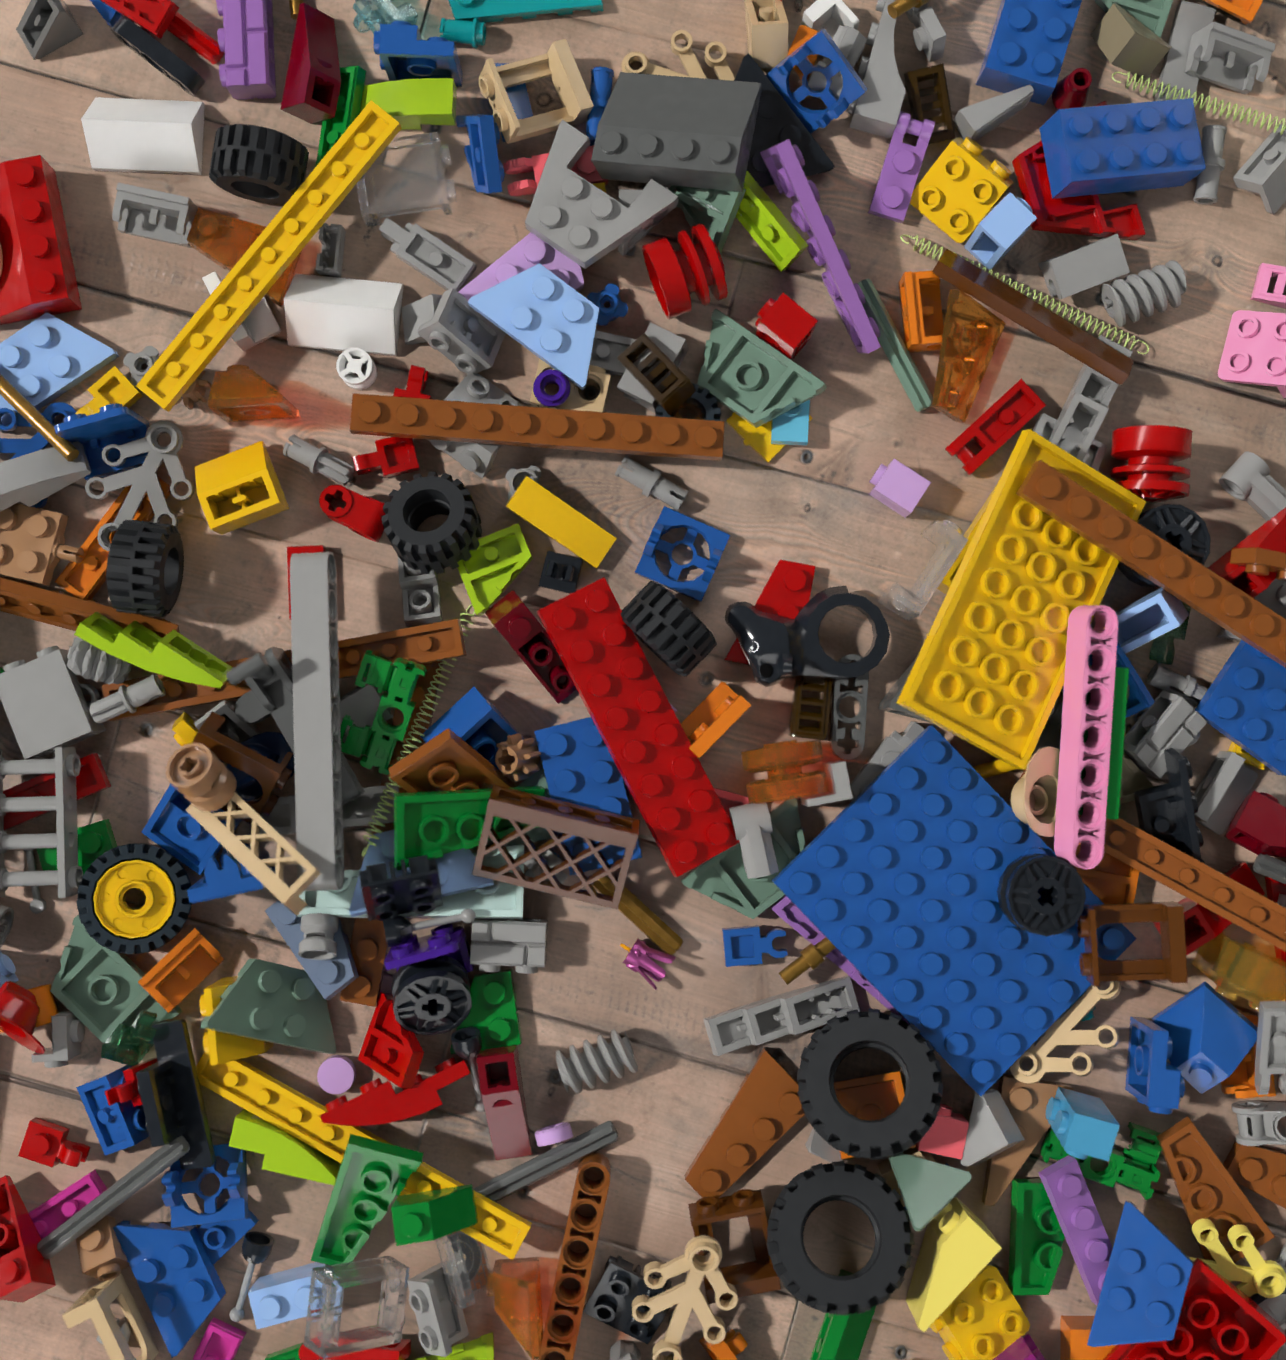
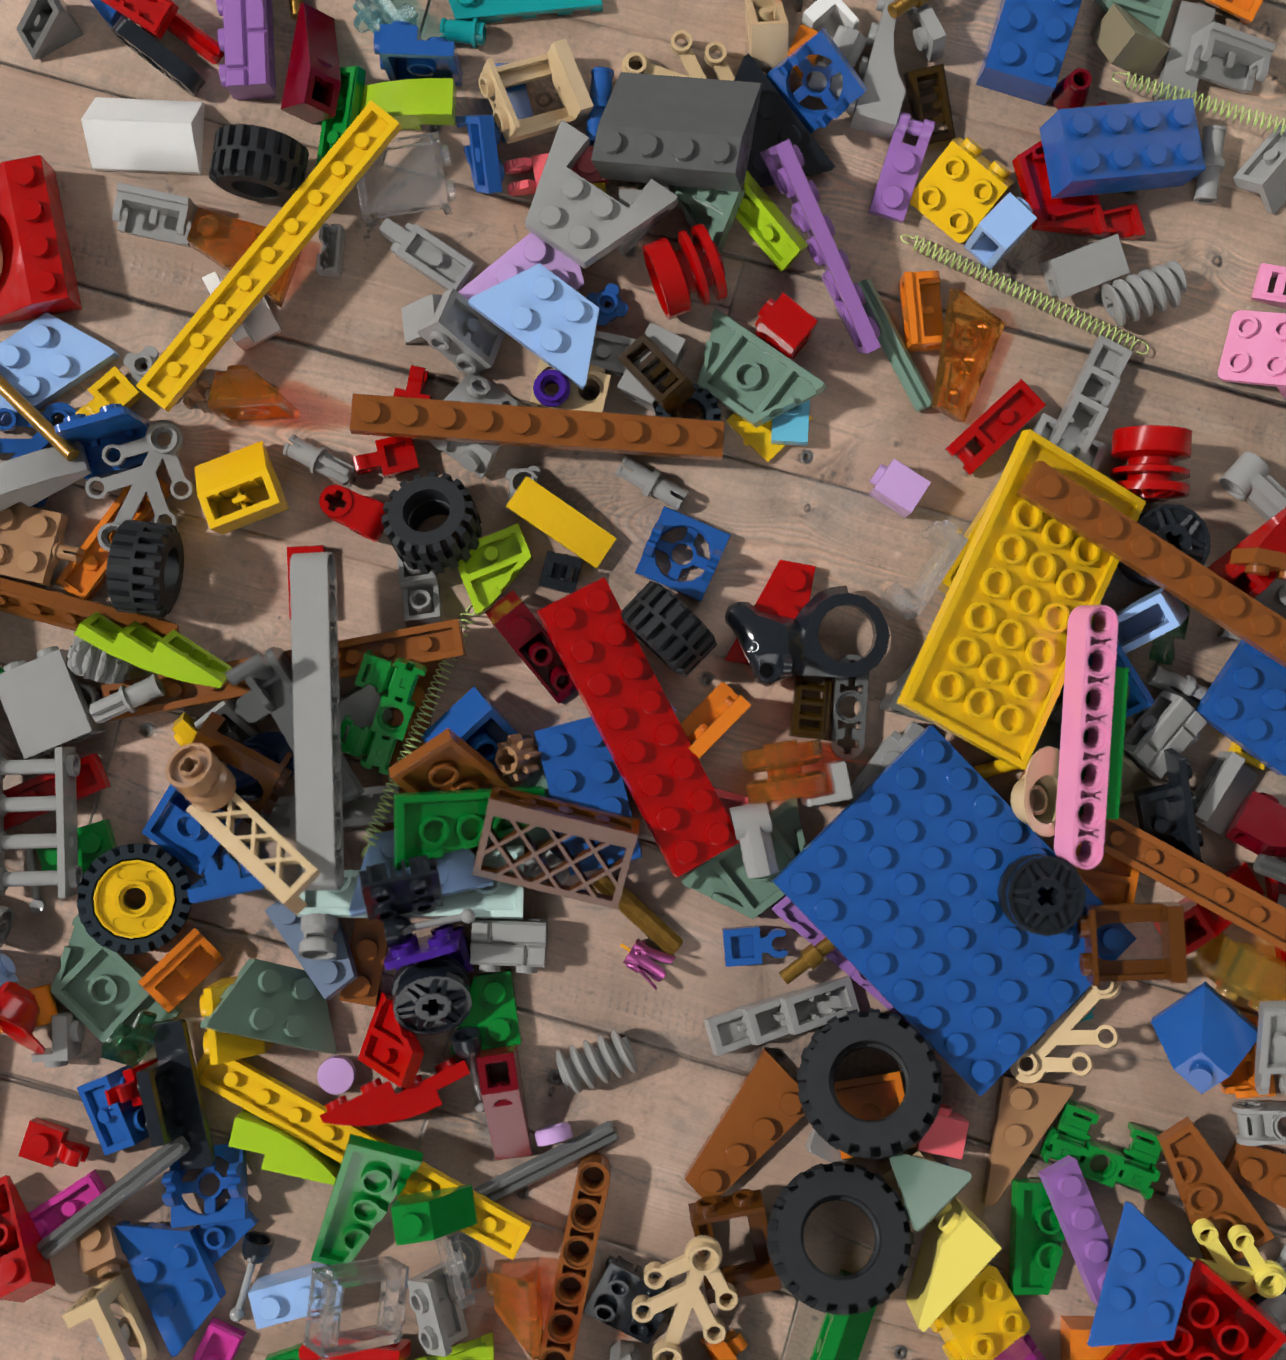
white slope [283,273,404,356] -> none
white wheel [336,348,377,390] -> none
reddish brown tile [932,248,1134,385] -> none
light grey slope [953,85,1034,141] -> none
light grey slope [960,1089,1025,1167] -> none
dark azure brick [1046,1086,1120,1161] -> none
blue plate [1125,1017,1185,1114] -> none

